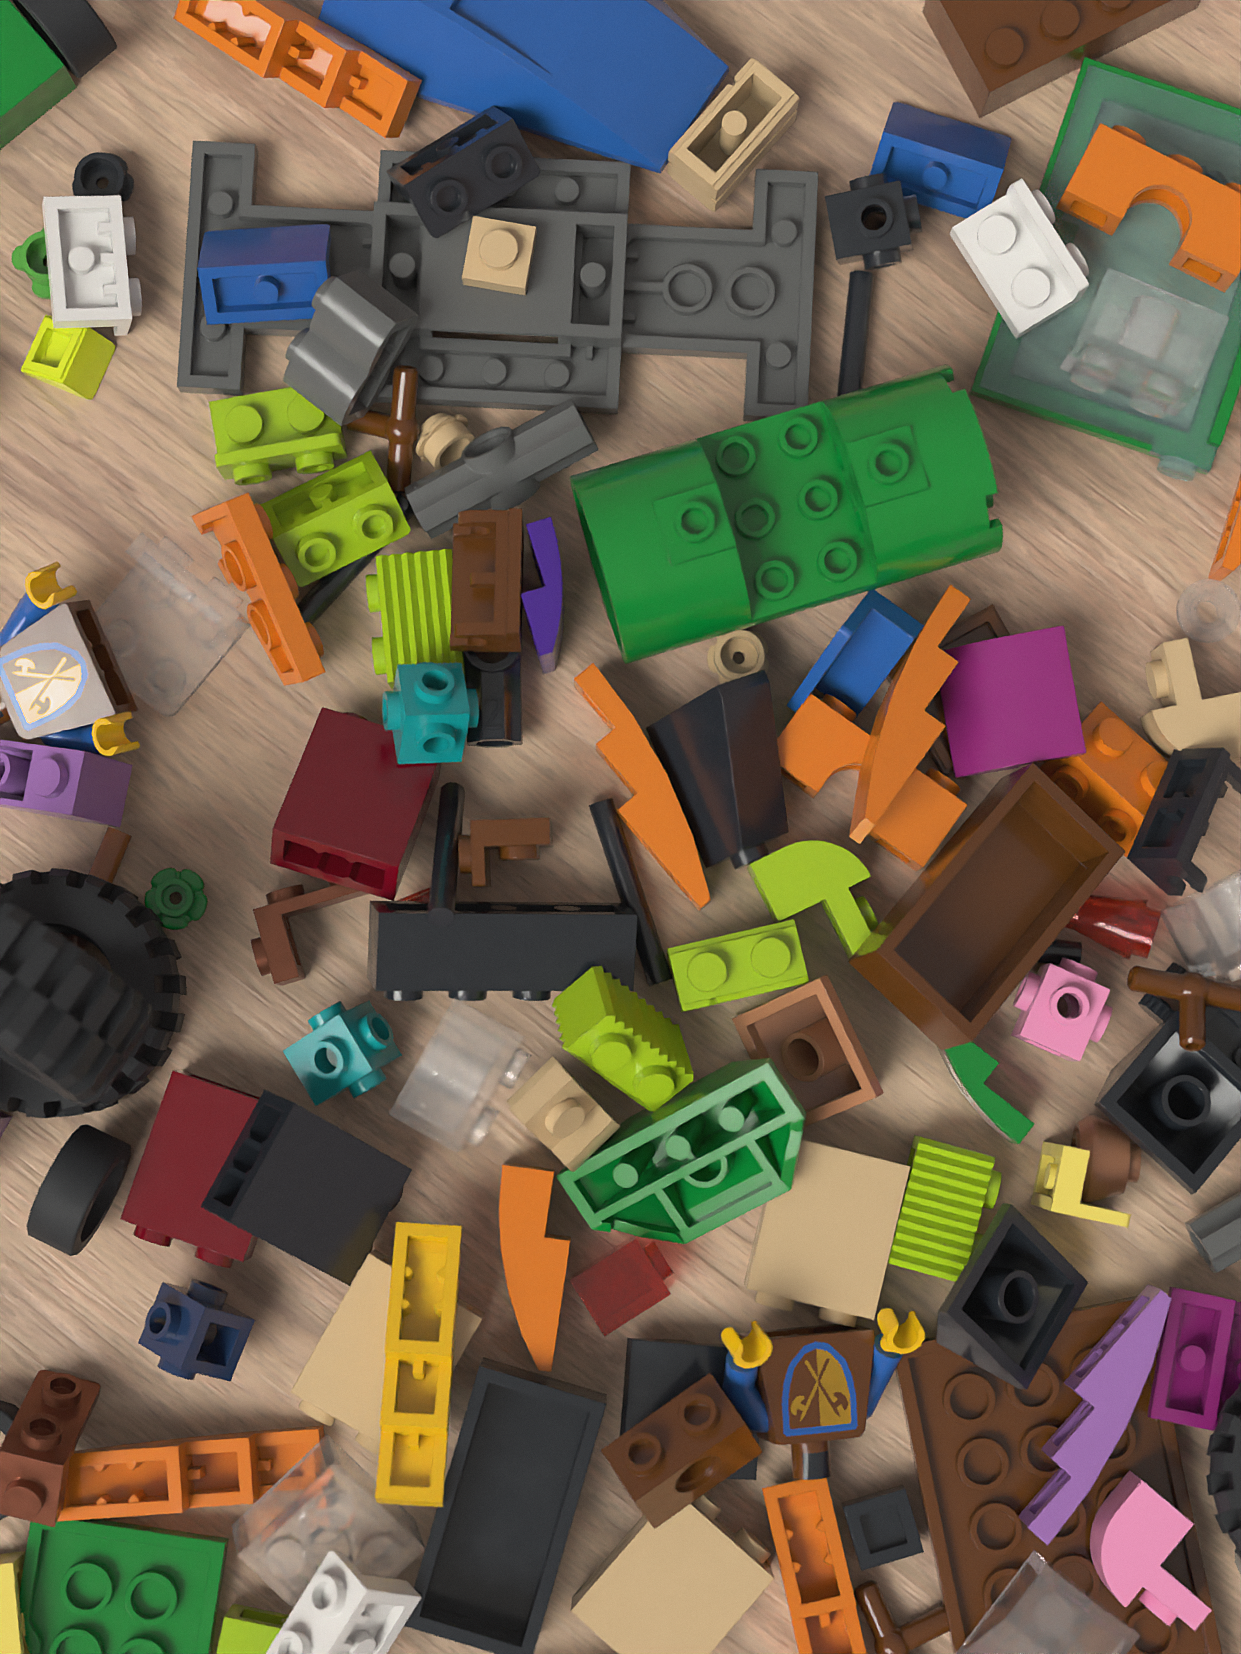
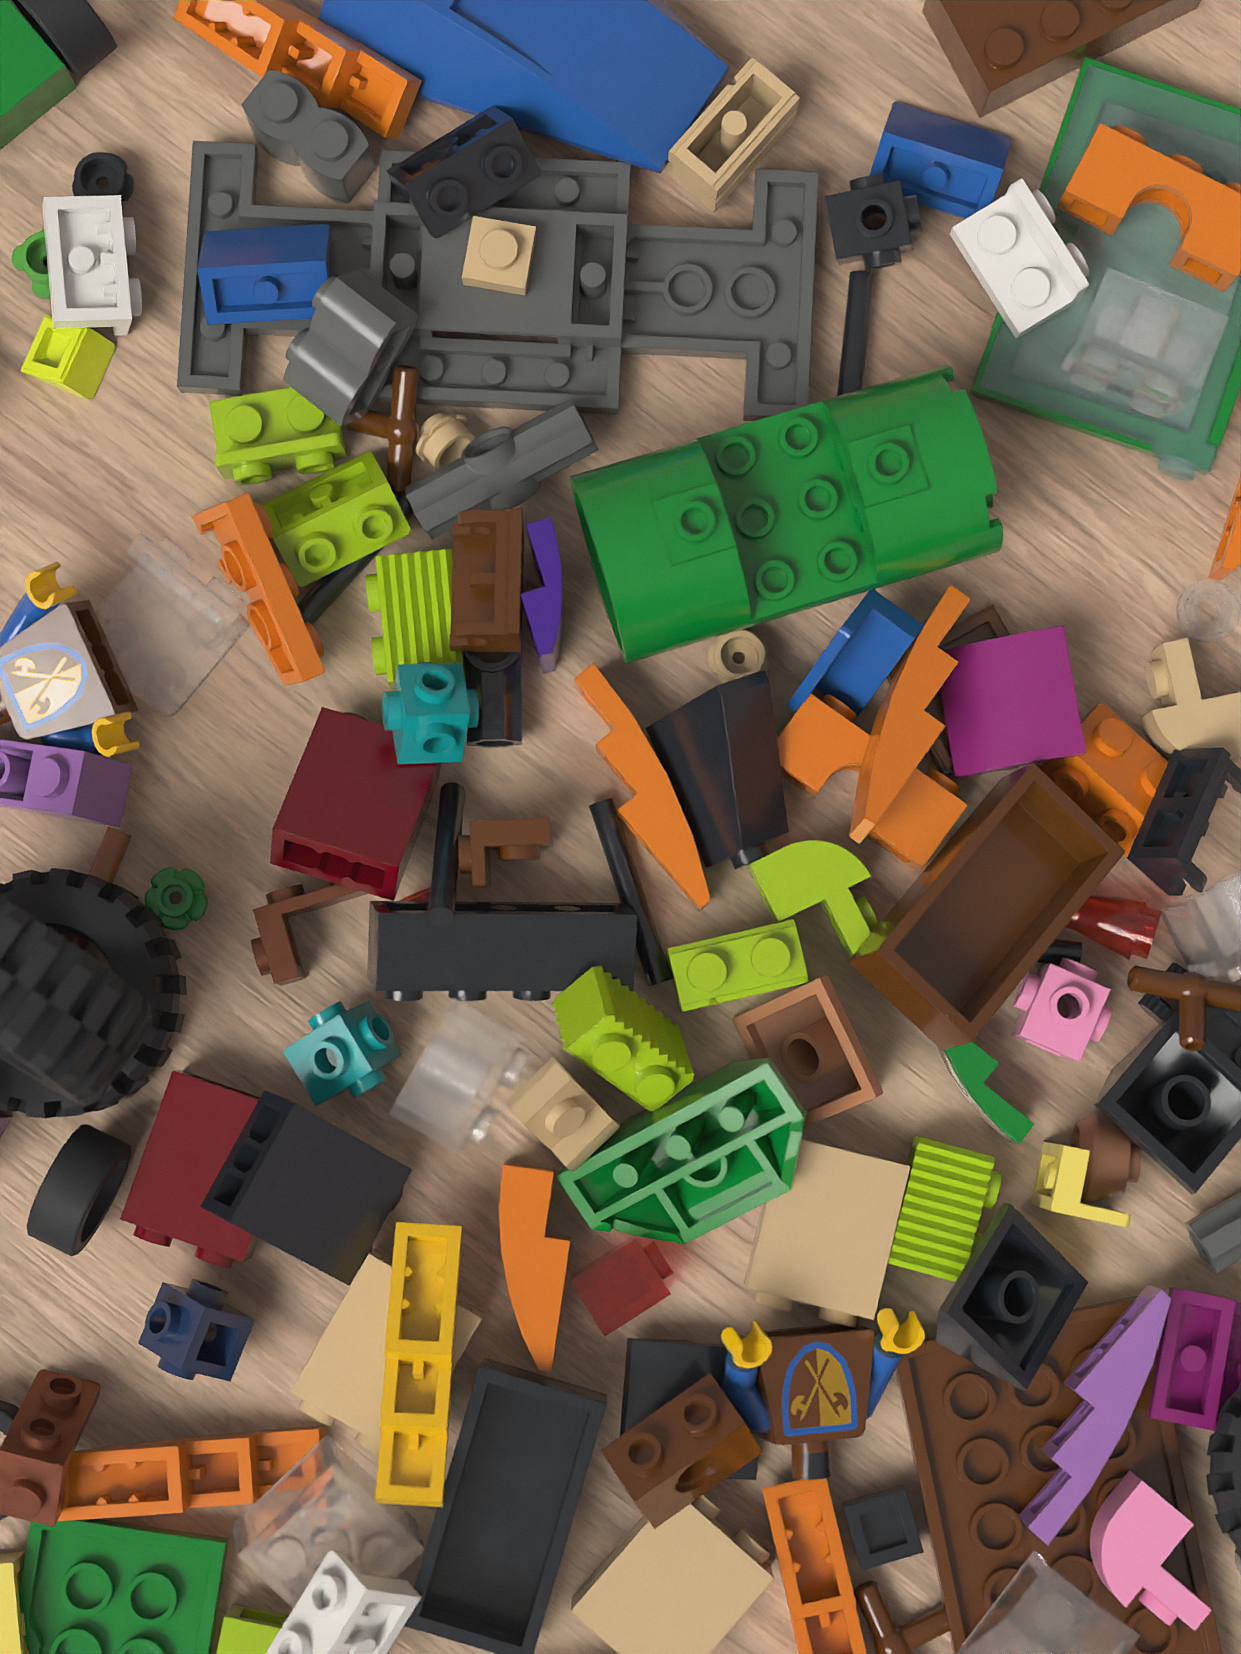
none -> dark grey brick [241,70,376,203]

